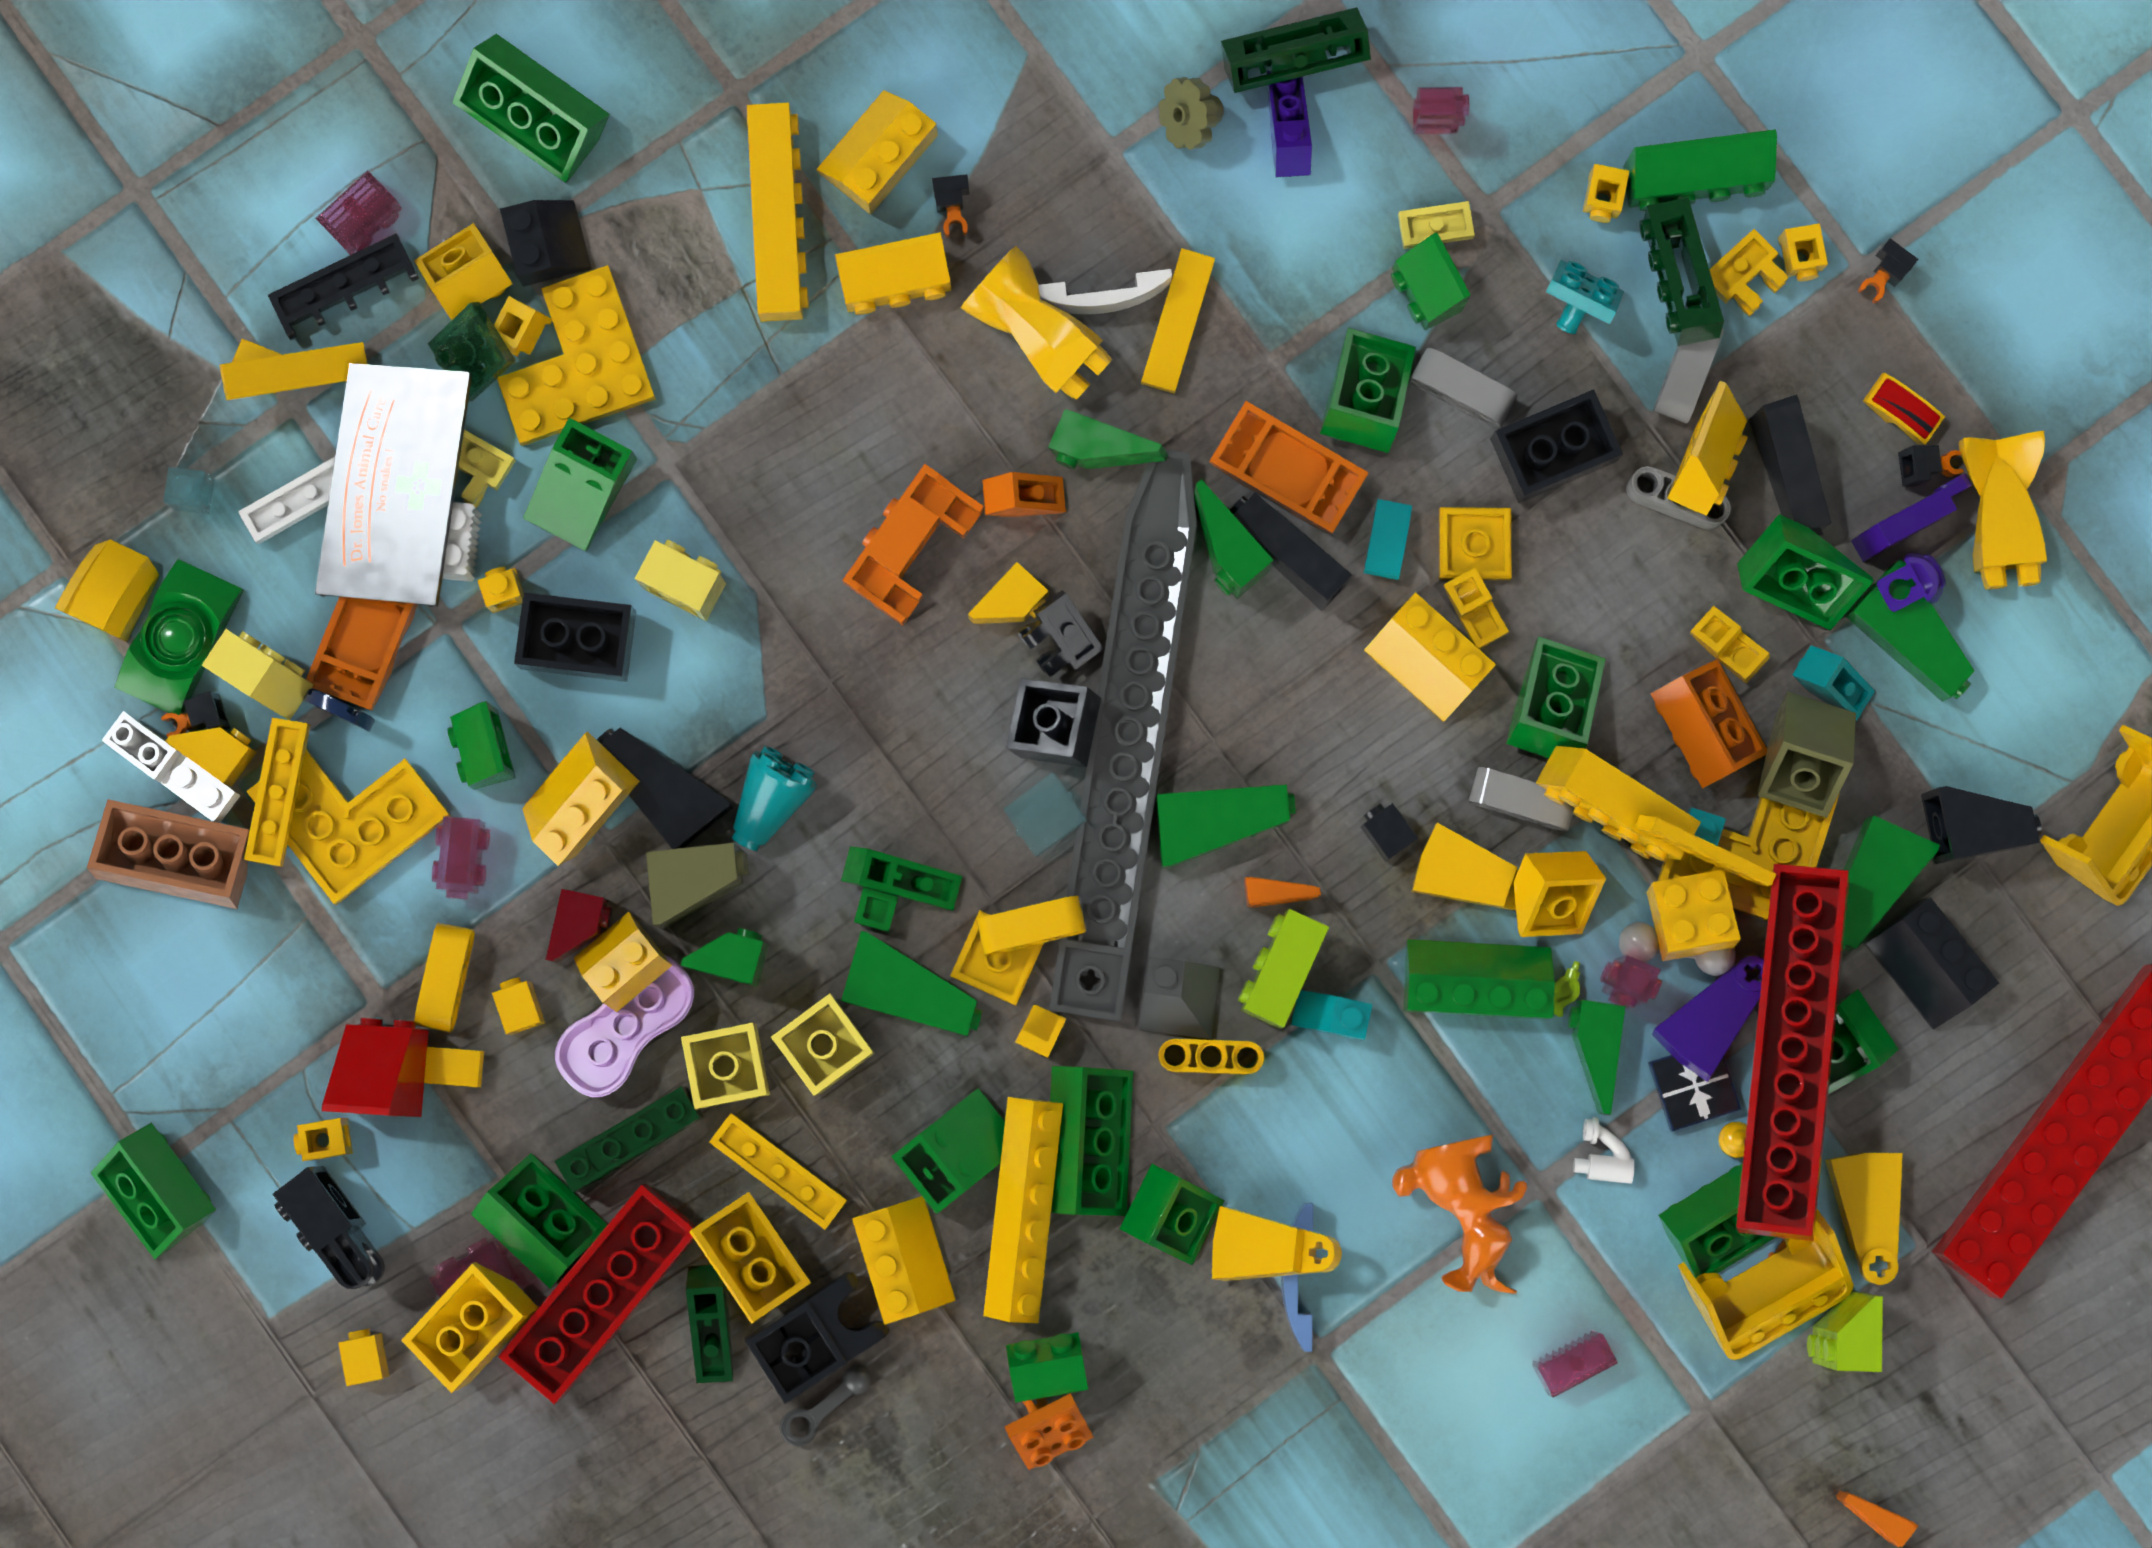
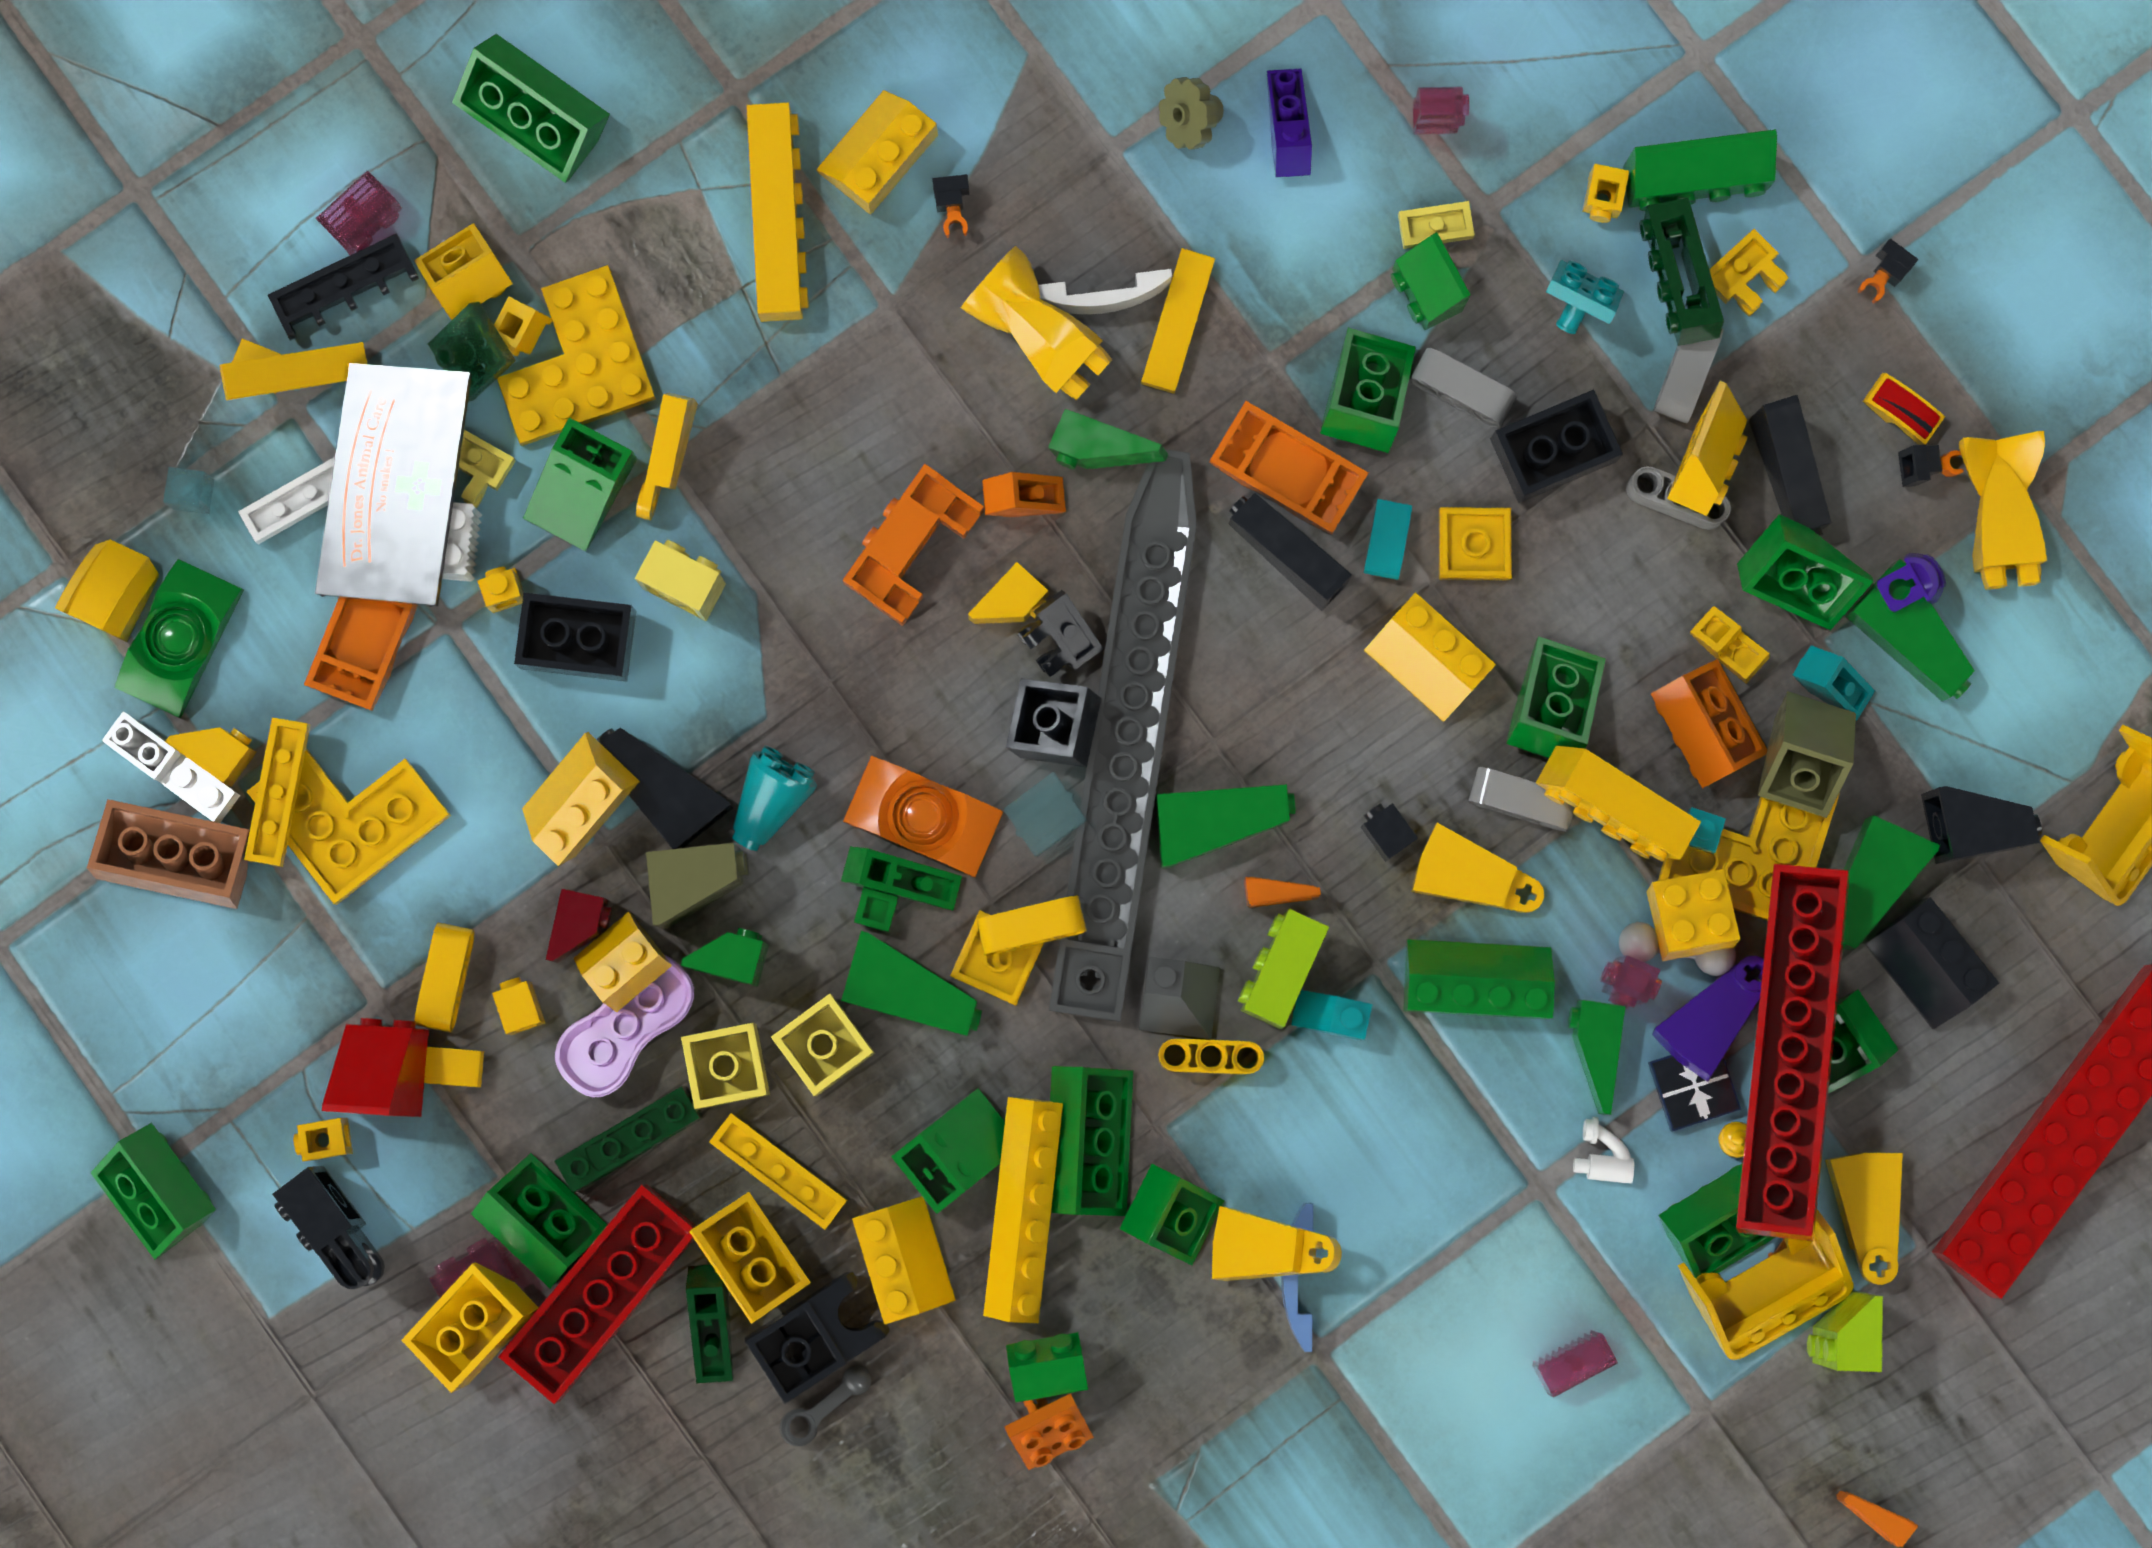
black piece [161,691,230,737] -> none
light yellow brick [202,629,314,720] -> none
dark blue tile [303,688,375,732] -> none
yellow brick [338,1328,389,1386] -> none
clear pink brick [432,816,490,900] -> none
green slope [447,701,516,790] -> none
black slope [500,200,592,287] -> none
yellow slope [835,232,952,315] -> none
yellow panel [1015,1005,1067,1058] -> none
green slope [1194,479,1274,599] -> none
dark green brick [1221,7,1371,93] -> none
orange animal [1392,1134,1527,1294] -> none
yellow slope [1443,568,1509,649] -> none
yellow slope [1514,851,1606,937] -> none
lime piece [1554,961,1581,1017] -> none
yellow tile [1635,814,1776,886] -> none
yellow brick [1778,223,1828,282] -> none
dark purple piece [1851,473,1972,562] -> none
none -> yellow piece [636,392,698,521]
none -> orange slope [843,756,1003,878]

